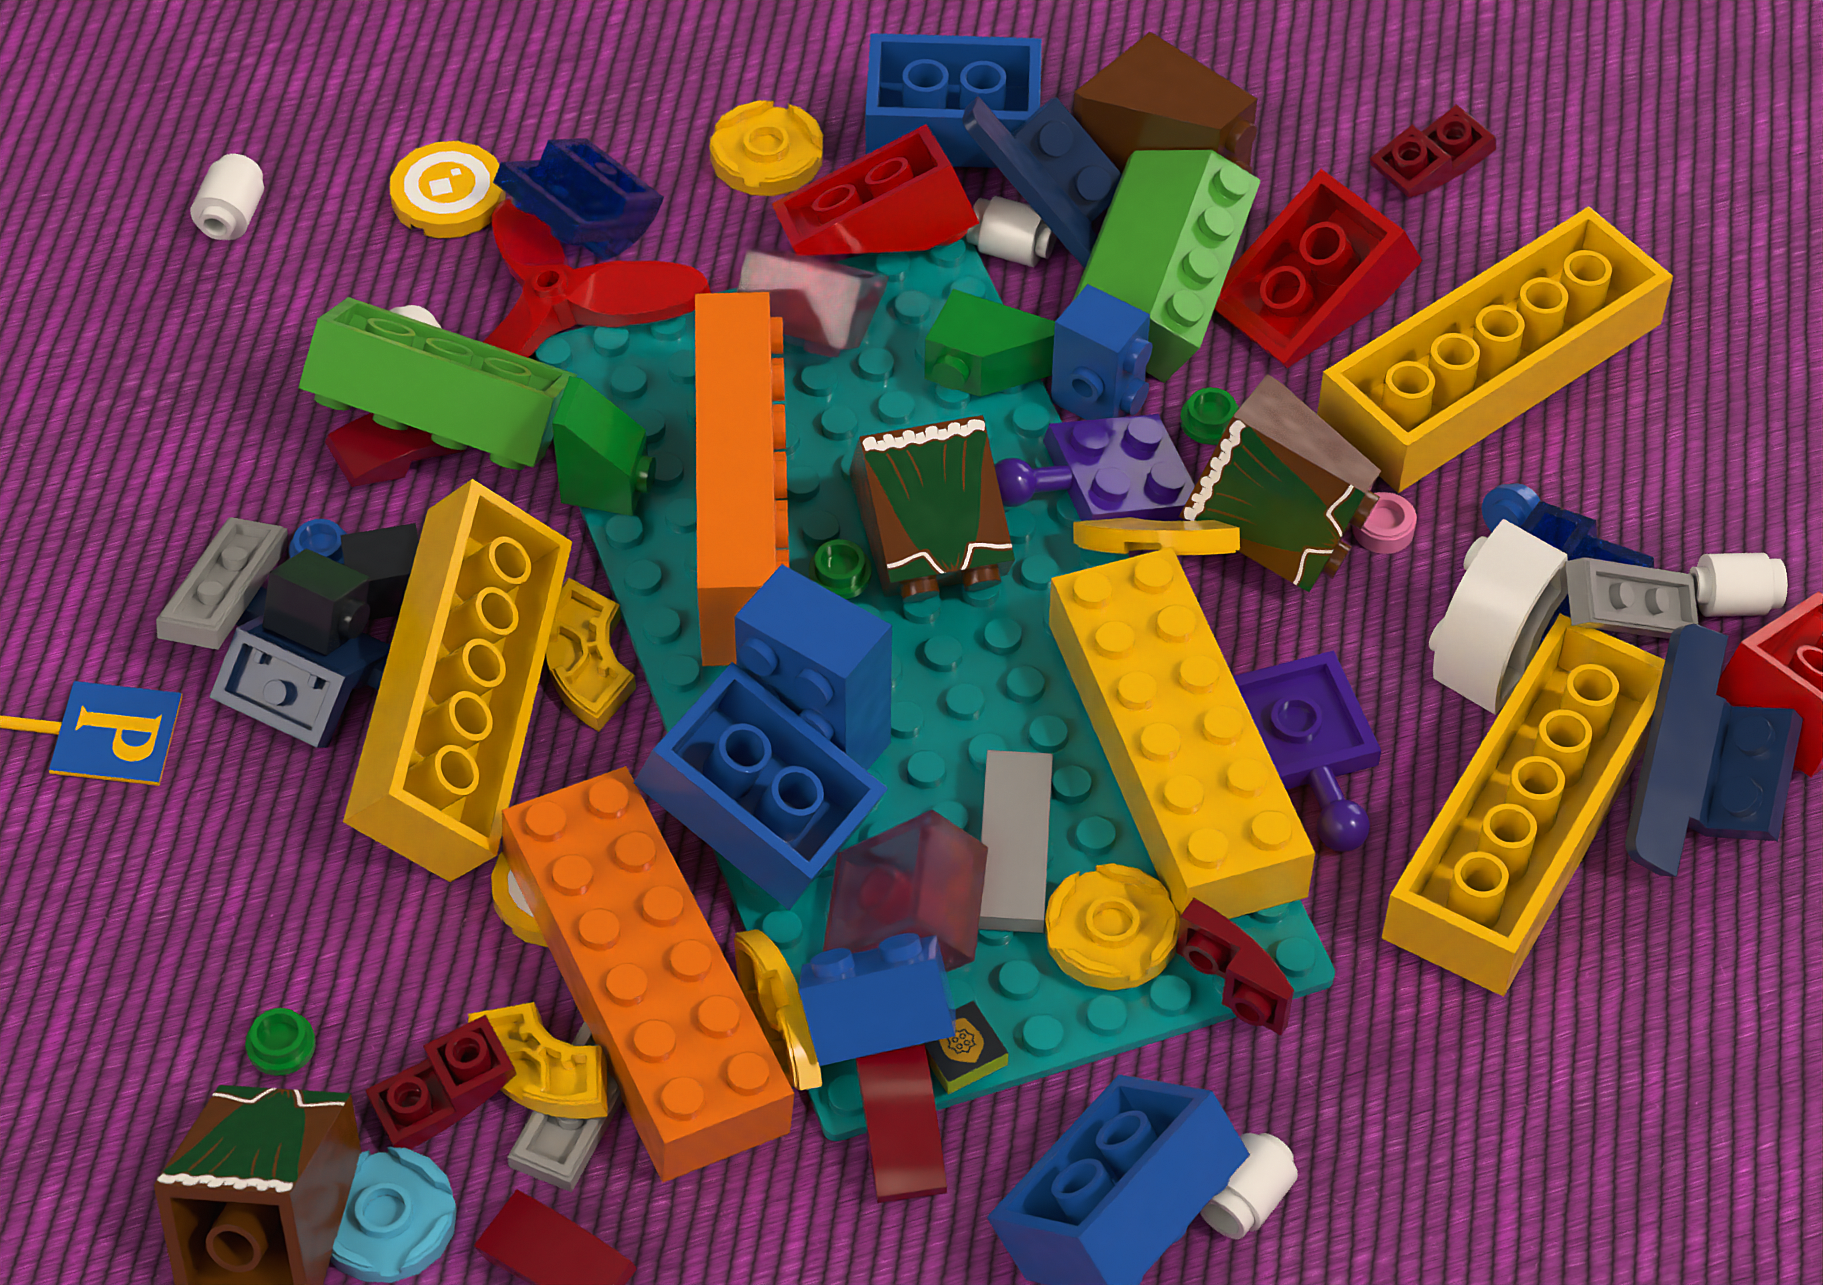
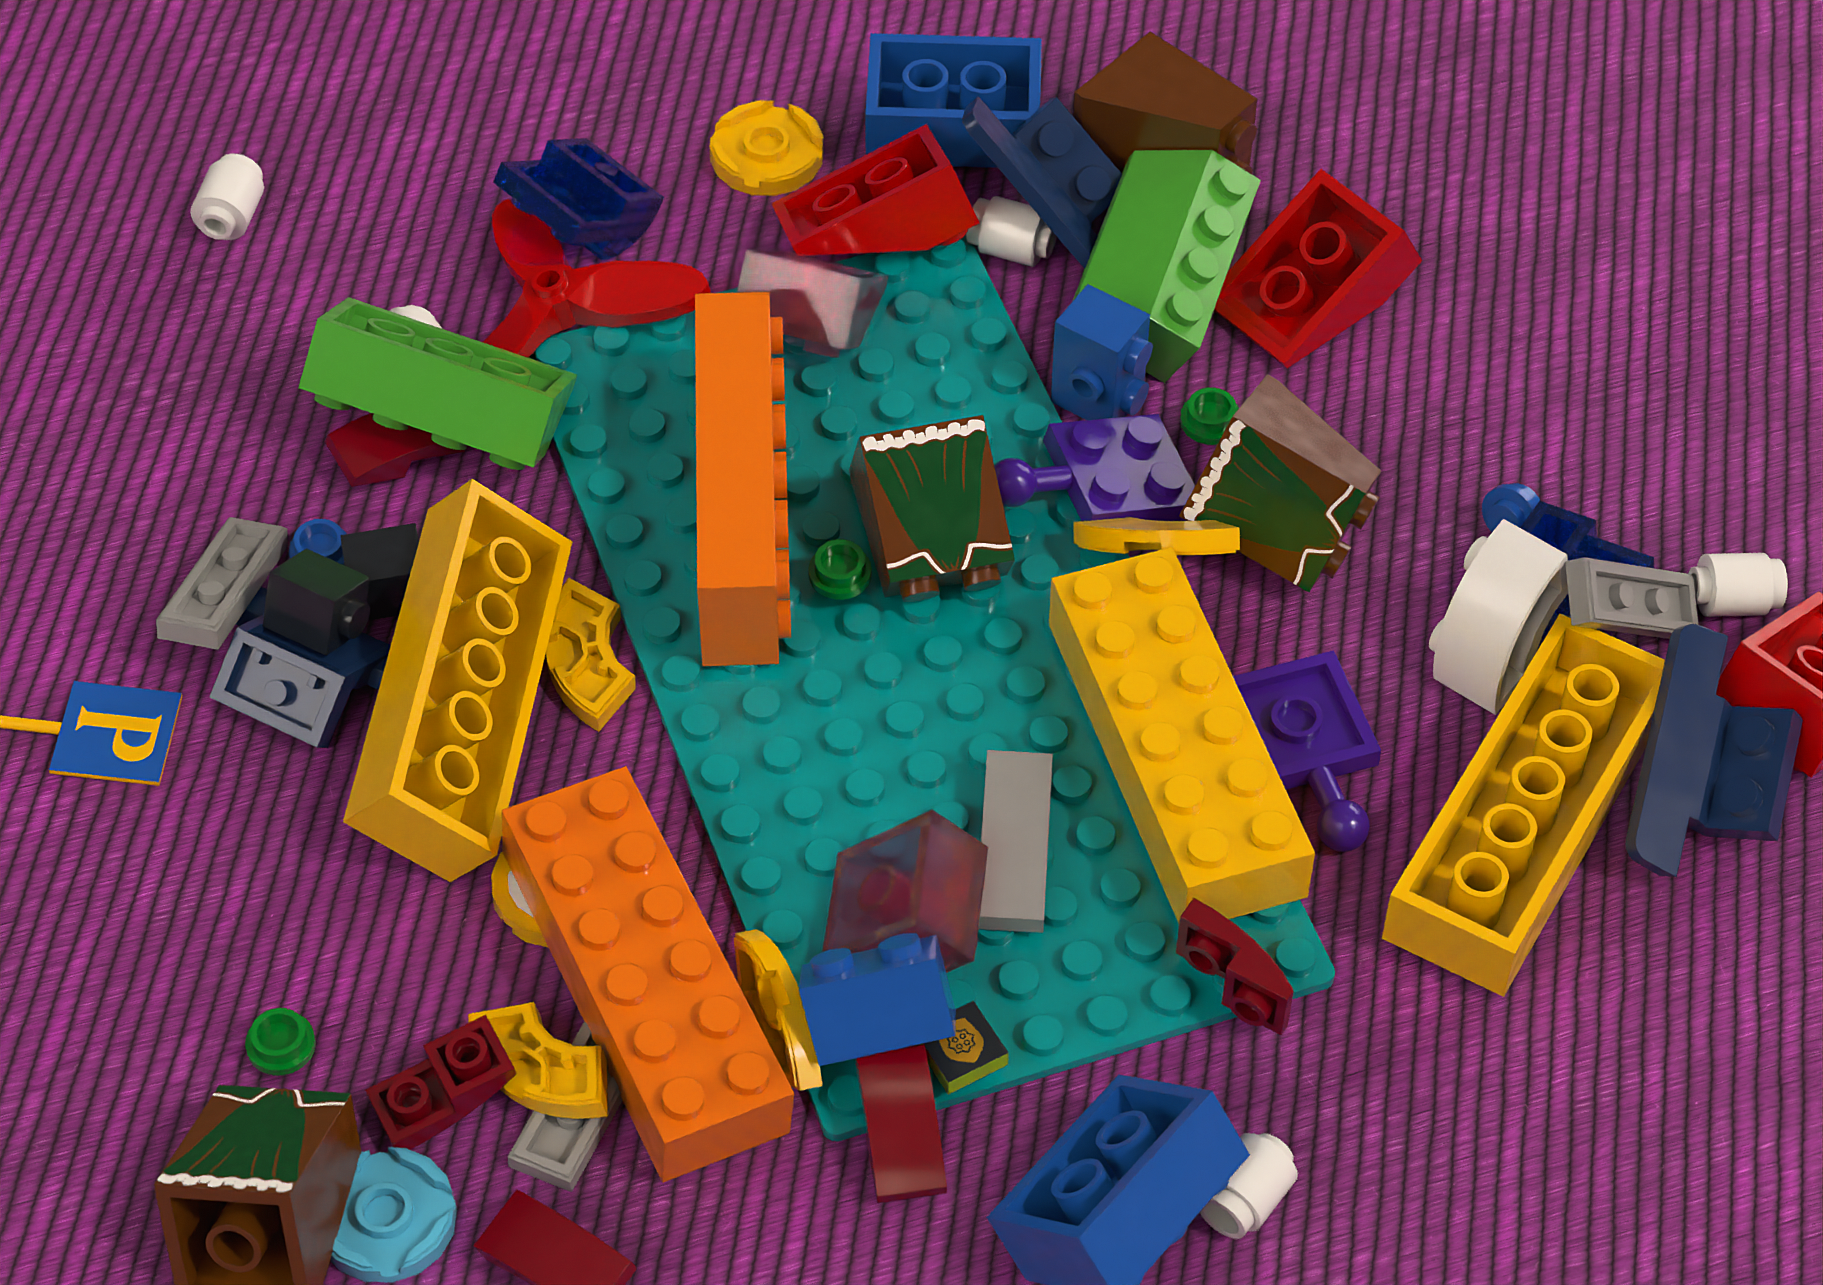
yellow tile [390,141,506,238] -> none
green slope [552,376,656,516] -> none
blue brick [634,662,888,910] -> none
blue brick [734,564,892,771] -> none
green slope [924,289,1055,397] -> none
yellow tile [1044,863,1180,991] -> none
yellow brick [1317,206,1673,493] -> none
bright pink tile [1352,492,1417,554] -> none
dark red slope [1369,104,1496,198] -> none

